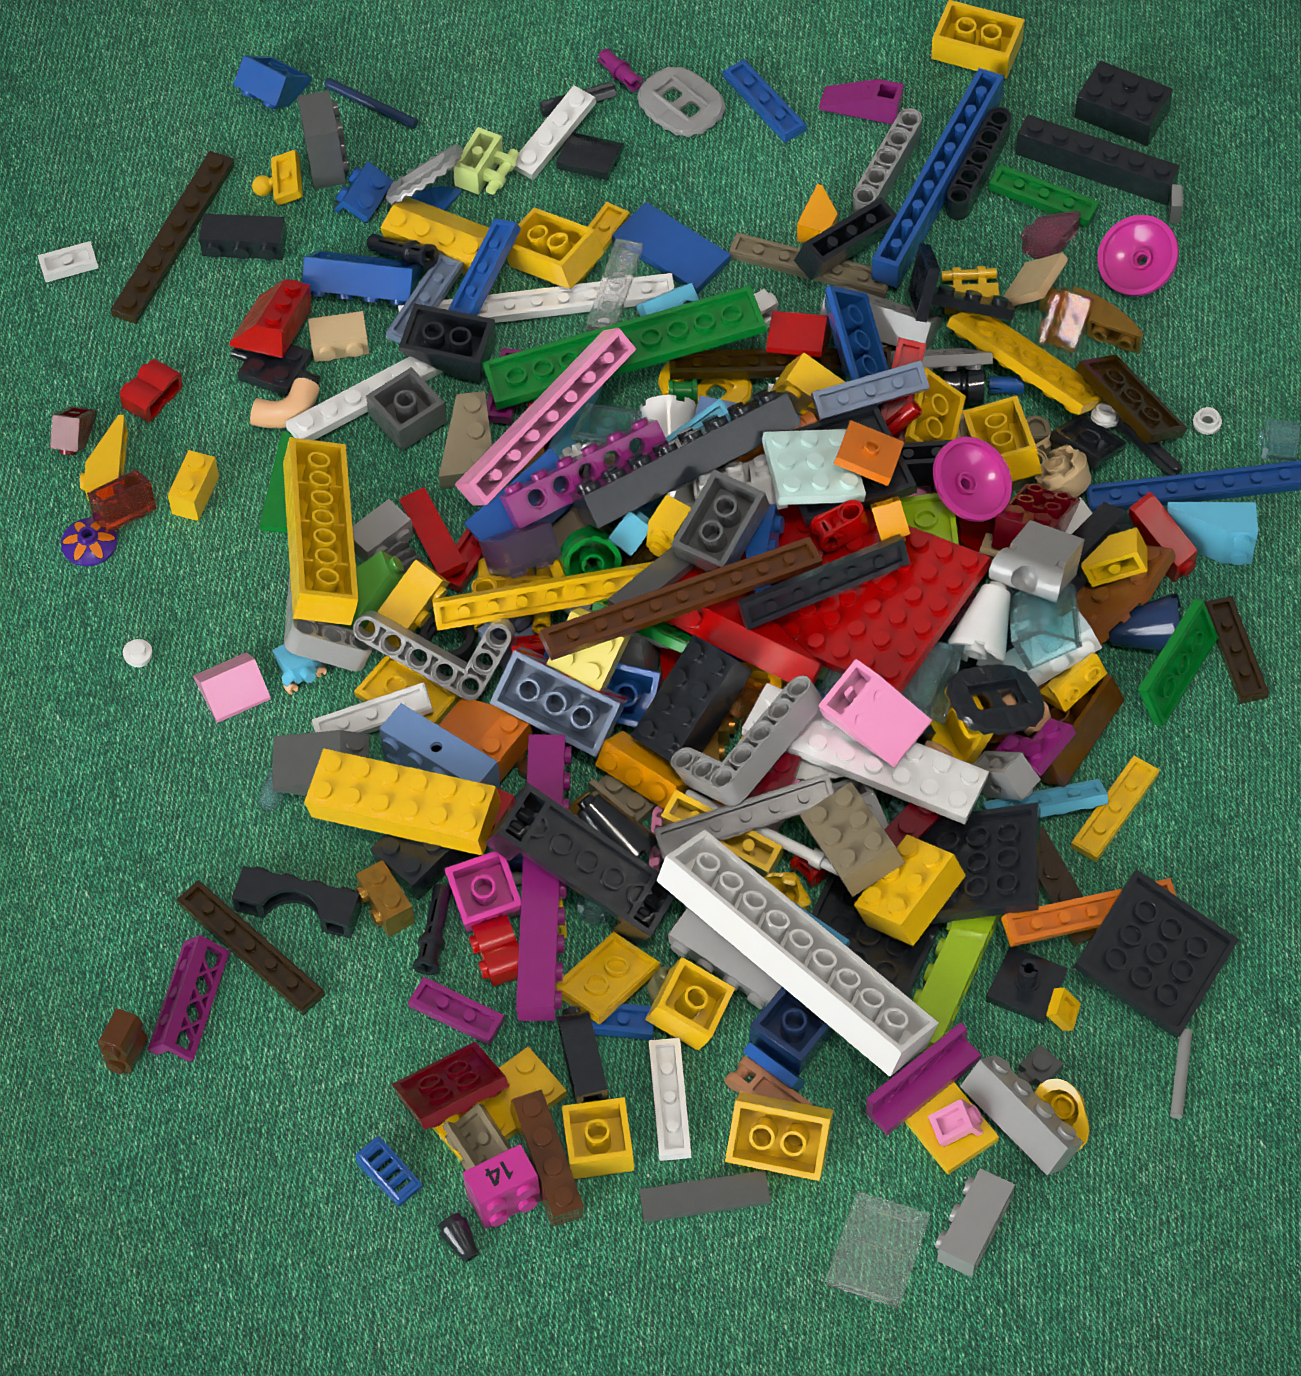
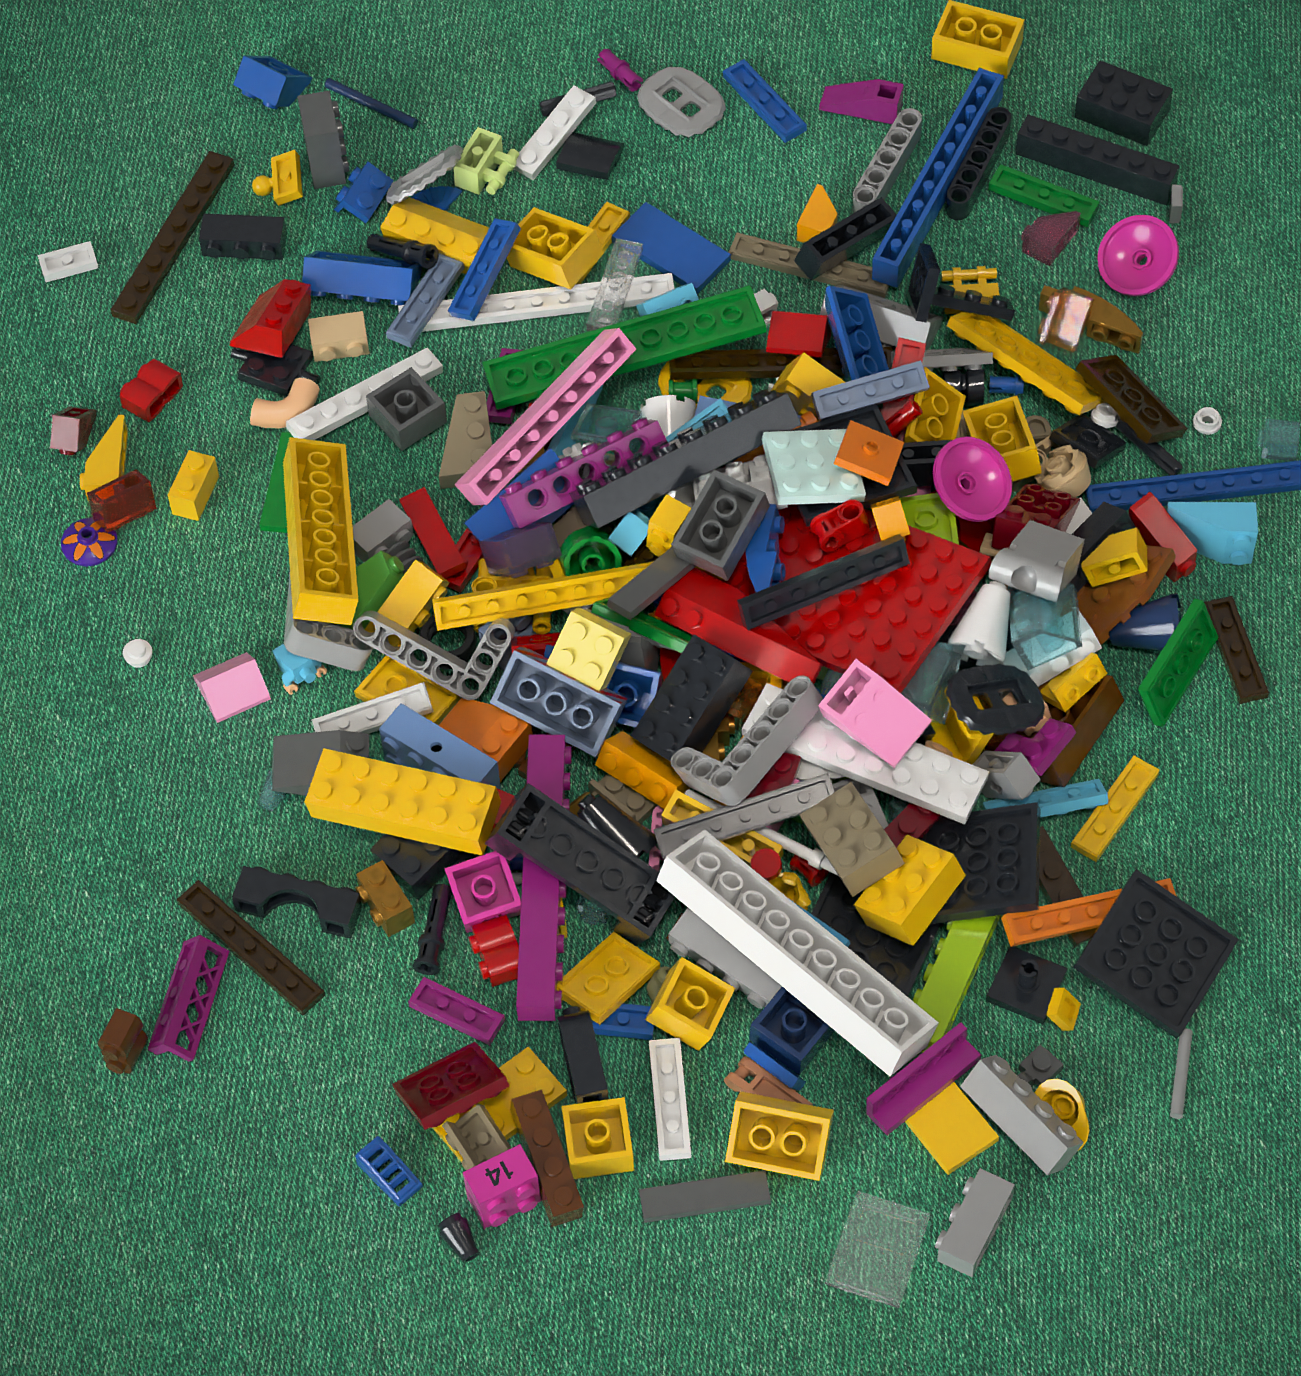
black slope [399,303,496,383] -> none
reddish brown plate [539,537,823,661] -> none
bright pink bracket [928,1099,983,1147] -> none
tan tile [1003,252,1068,306] -> none
none -> red tile [751,848,782,881]

